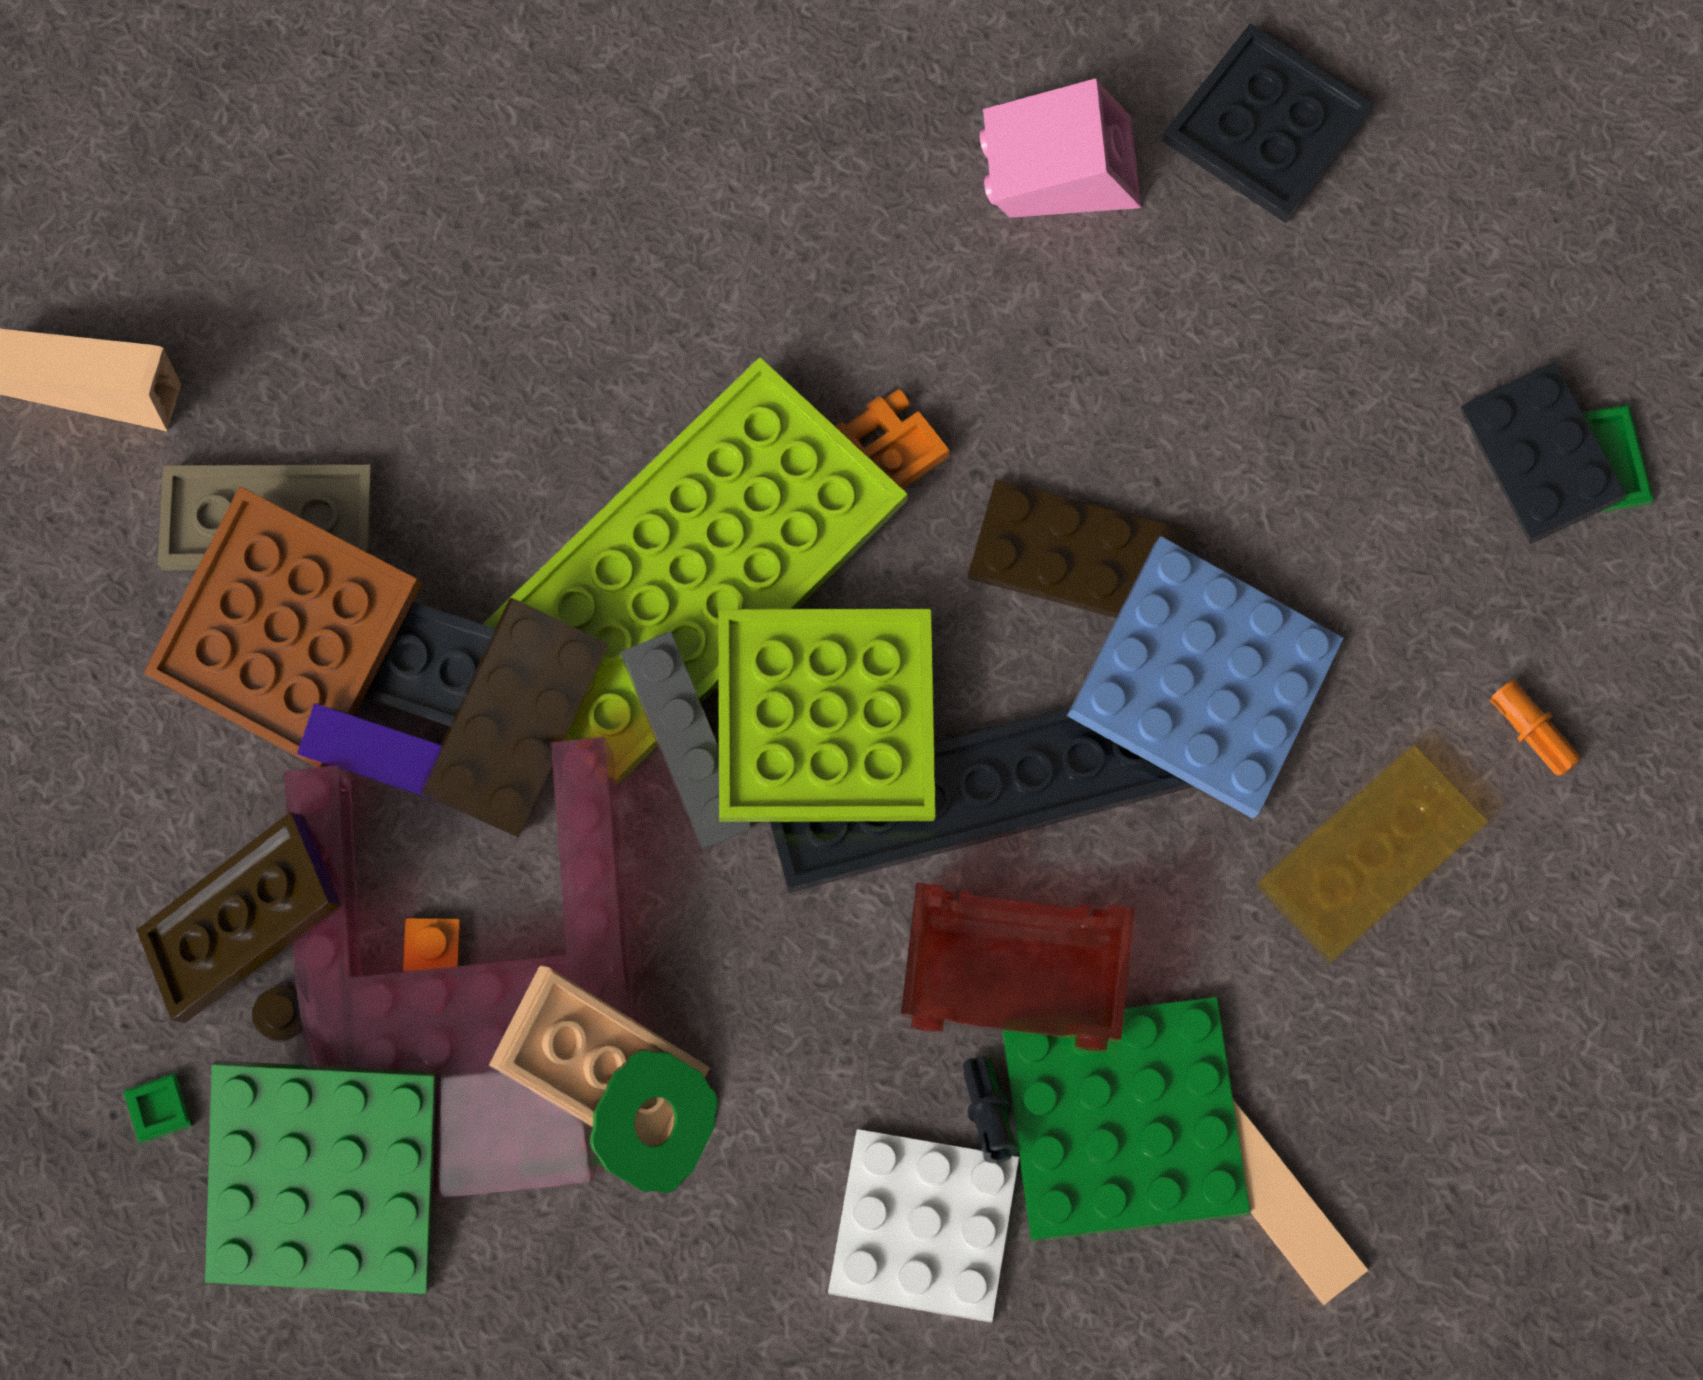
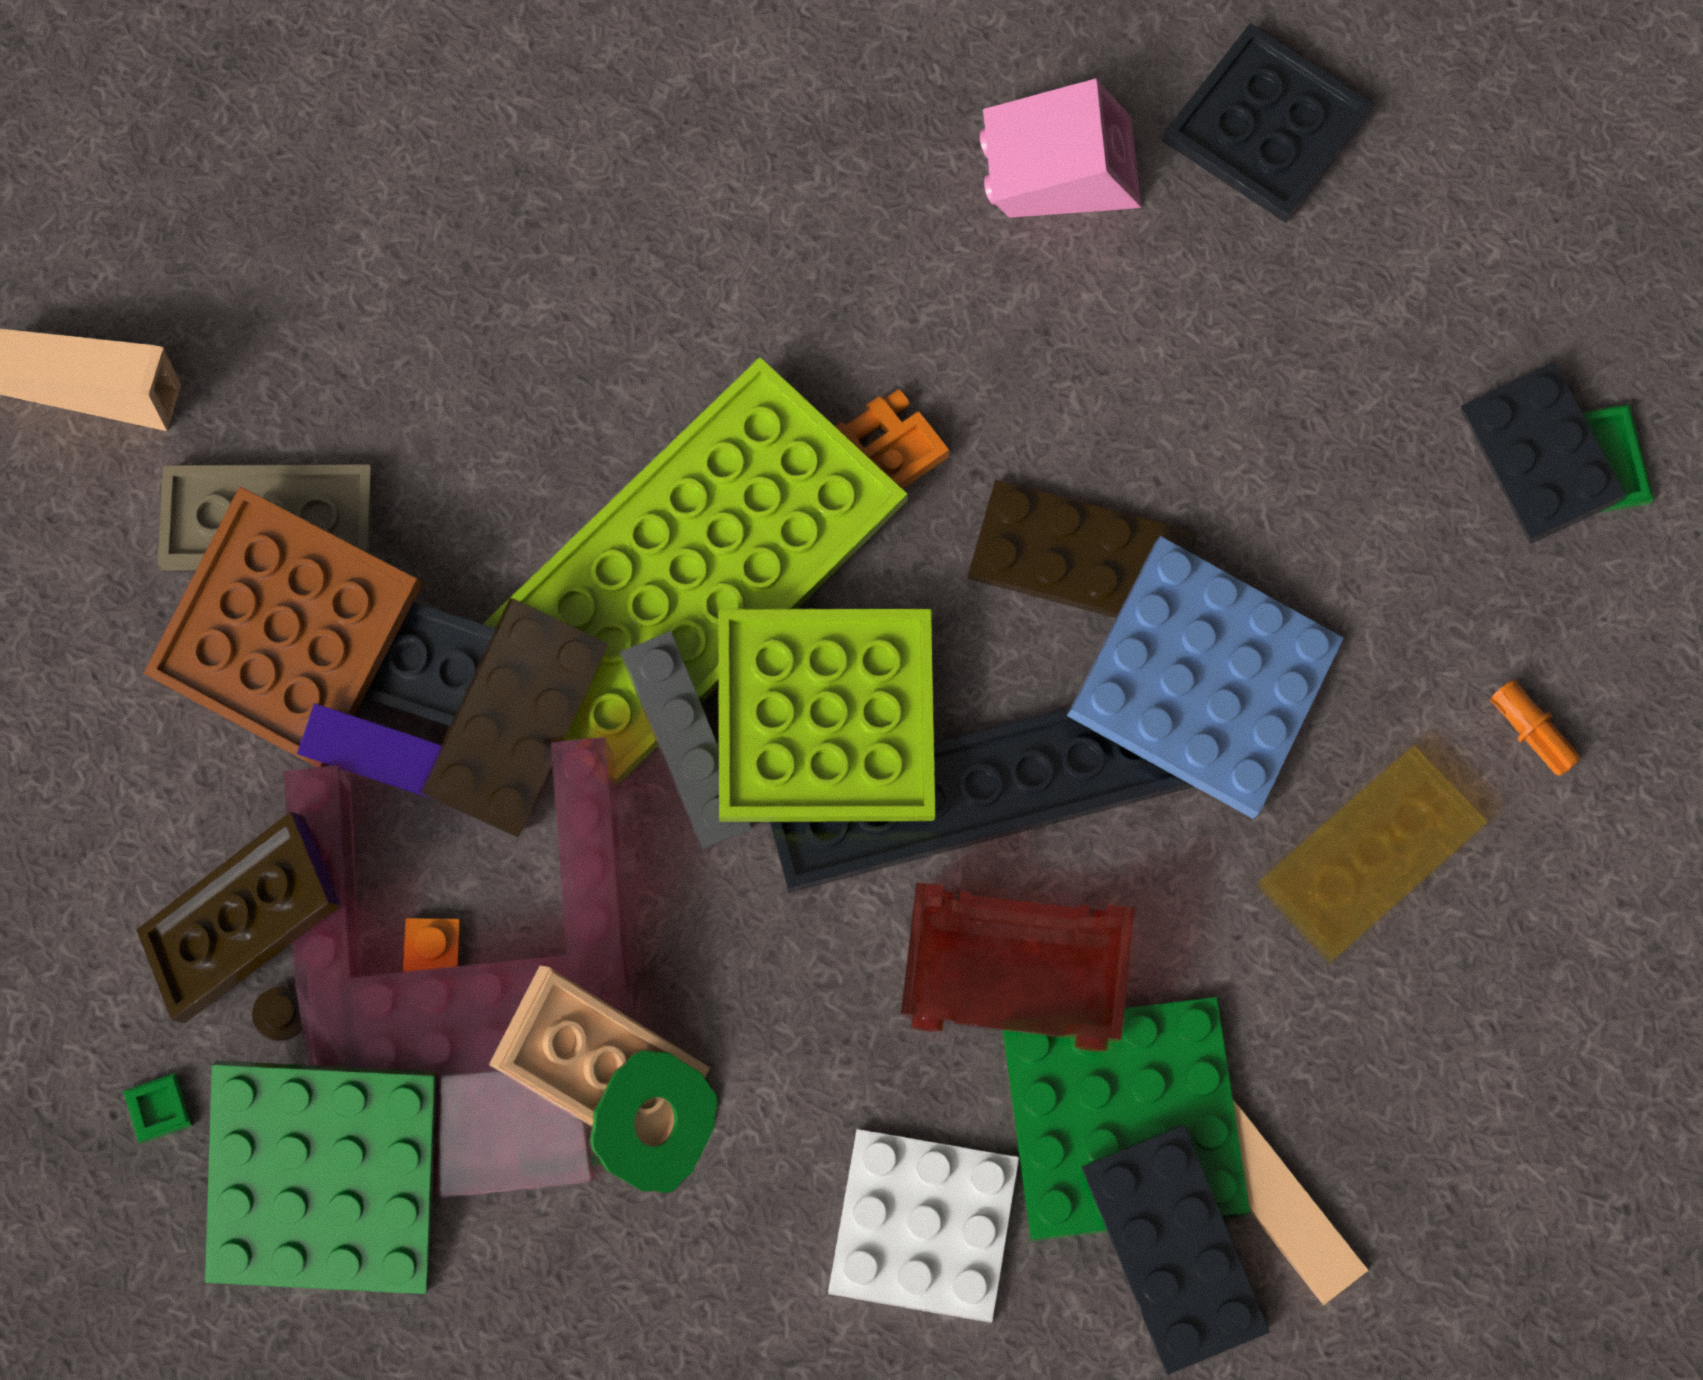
black axle [963,1056,1018,1163] -> none
none -> black plate [1080,1124,1270,1375]

